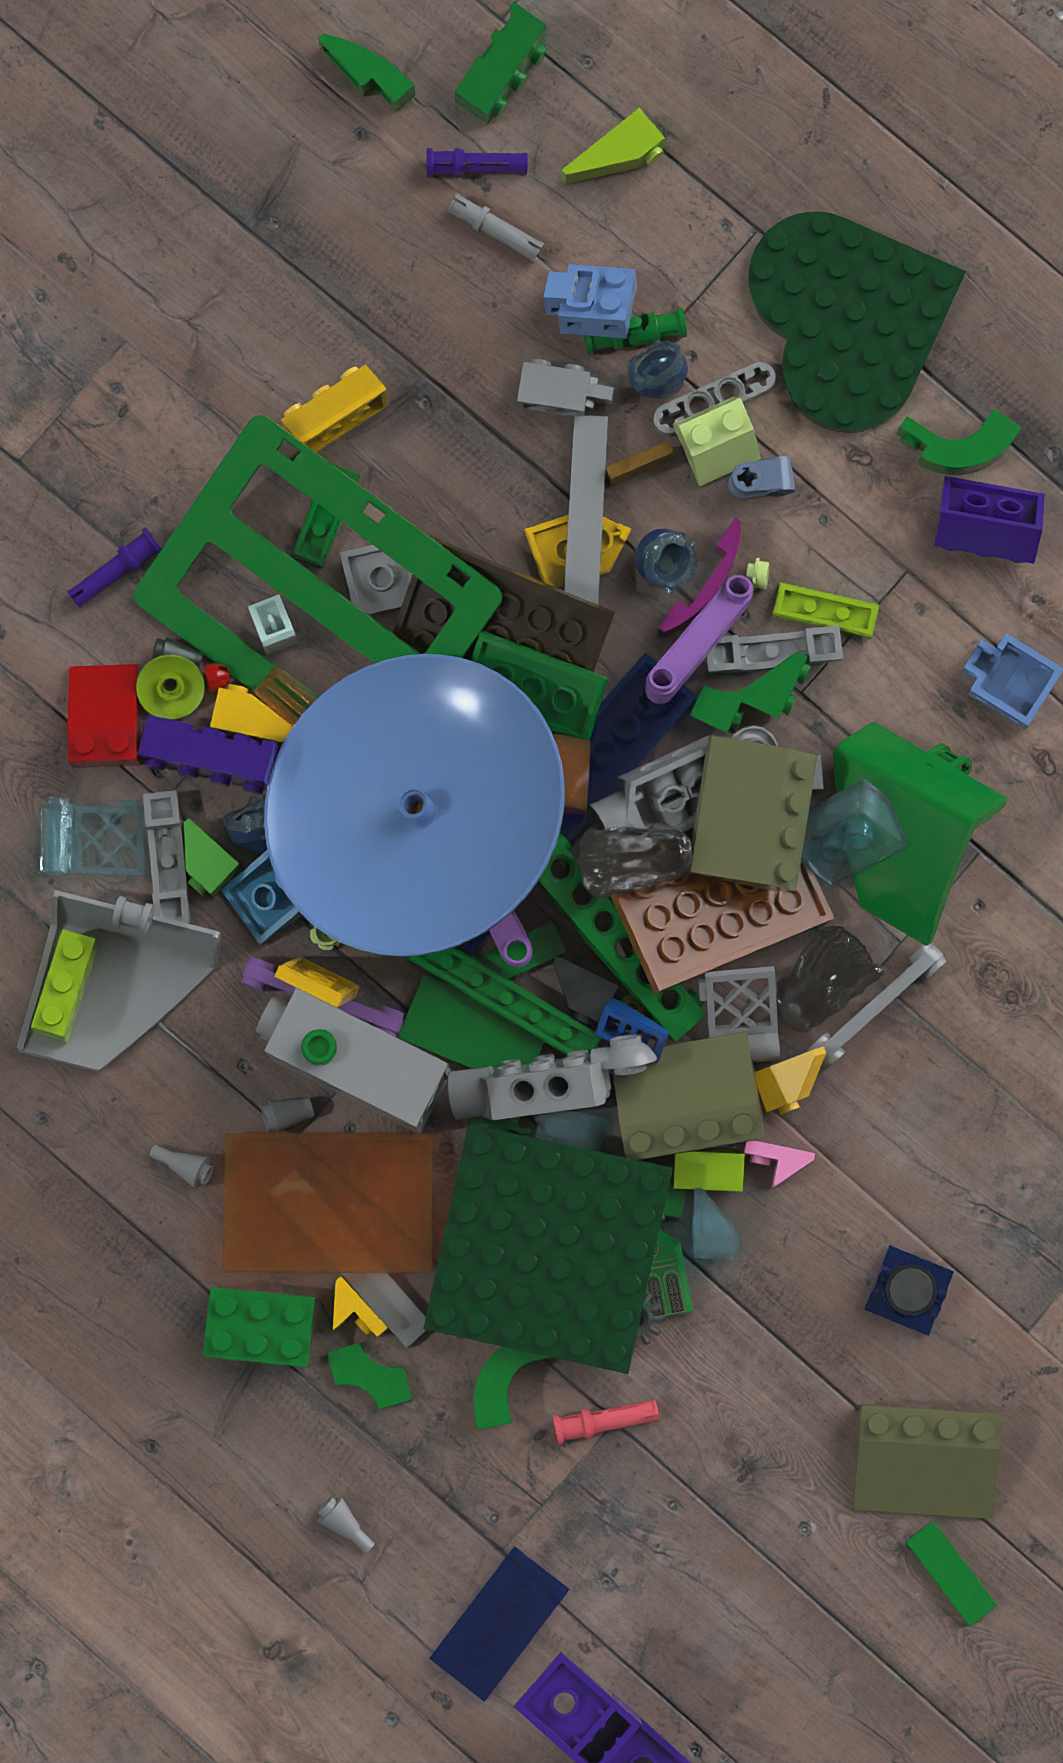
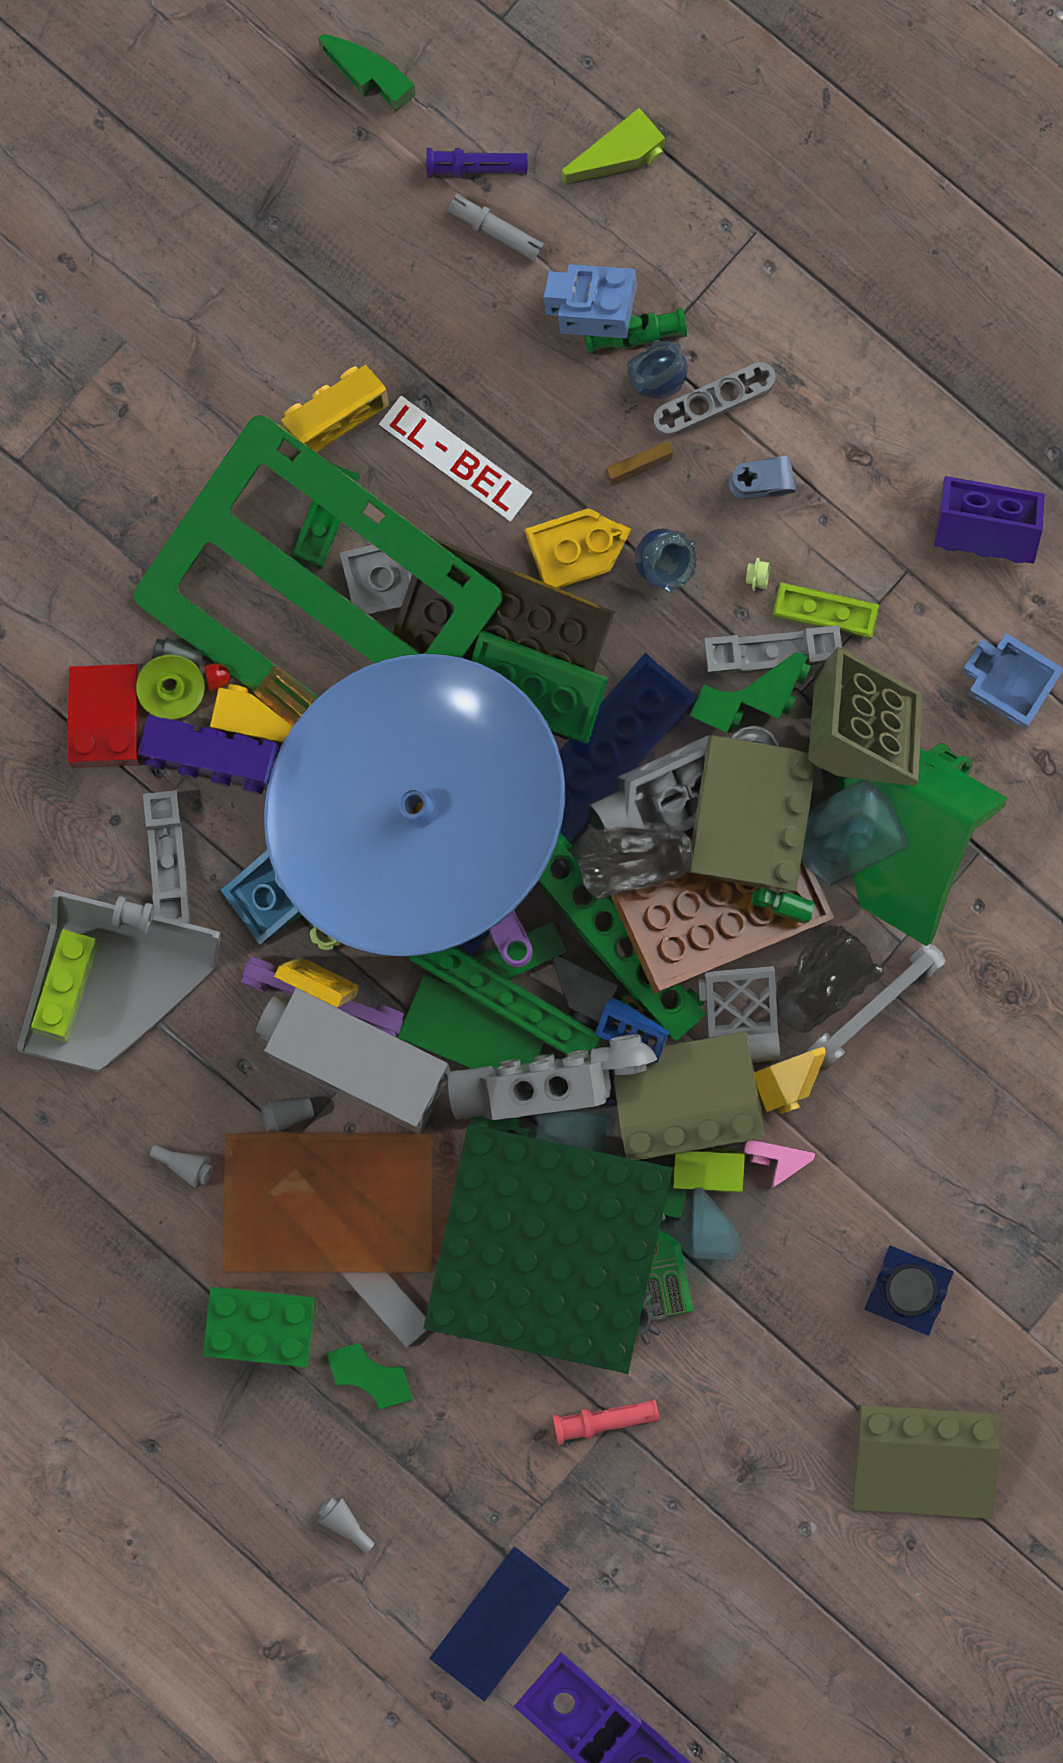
clear light blue piece [40,797,144,876] -> none
dark purple pin [67,527,162,609] -> none
bright green slope [184,818,241,898] -> none
clear light blue hair [223,795,268,854] -> none
light aqua slope [248,595,298,655] -> none
green tile [301,1029,337,1066] -> none
yellow slope [333,1276,388,1337] -> none
green wedge [455,1,548,125] -> none
green arch [474,1346,552,1430] -> none
light grey hinge [517,359,614,418] -> none
clear orange slope [553,734,590,815] -> none
light grey tile [564,415,608,605] -> none
medium lavender piece [645,575,753,704] -> none
magenta slope [657,518,741,638] -> none
yellowish green slope [672,397,761,486] -> none
dark green plate [748,211,966,433] -> none
green arch [896,409,1022,475] -> none
green tile [905,1520,997,1627] -> none
none -> white sticker [379,396,533,522]
none -> green bar [750,887,814,924]
none -> olive slope [808,647,922,786]

